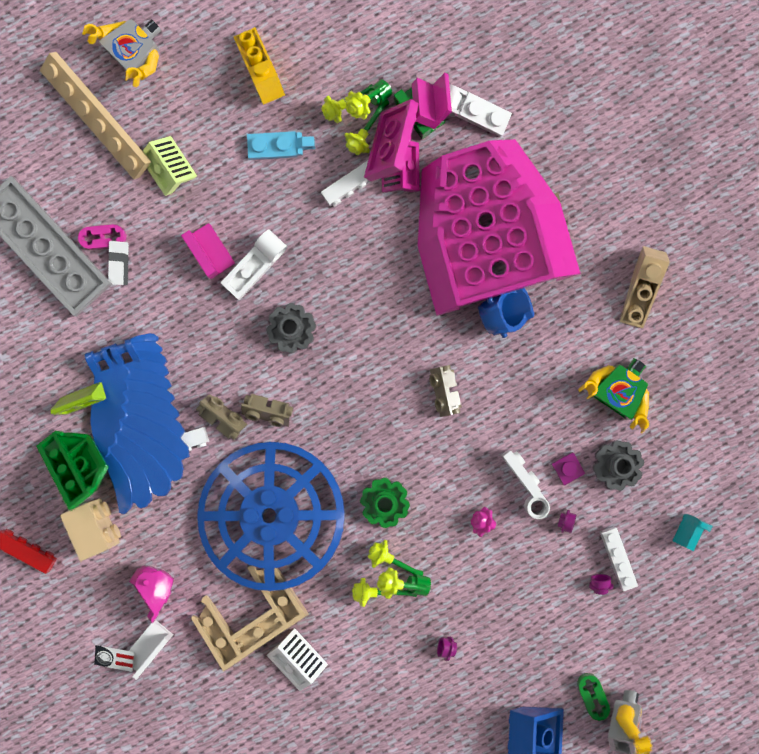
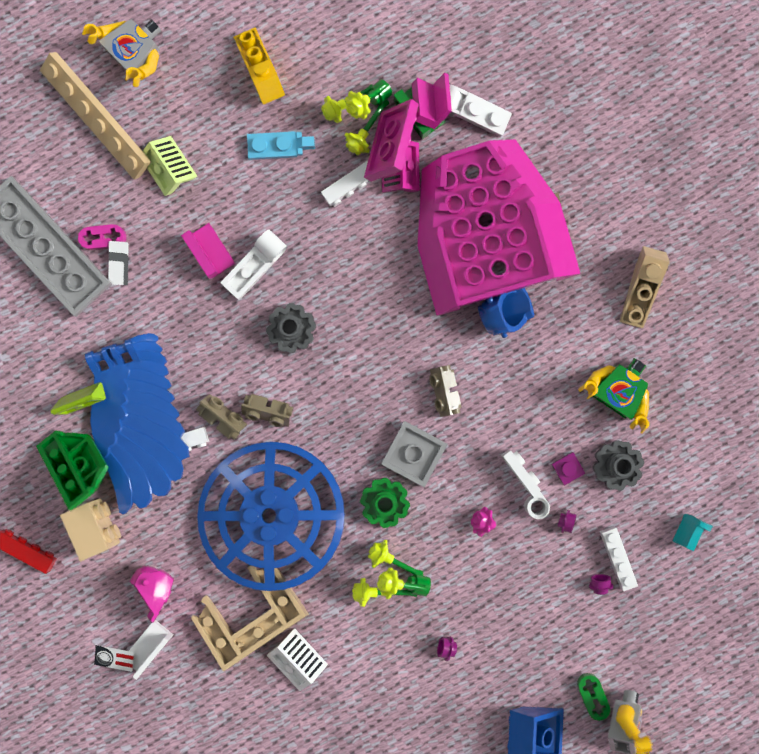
none -> light grey plate [381,421,448,488]

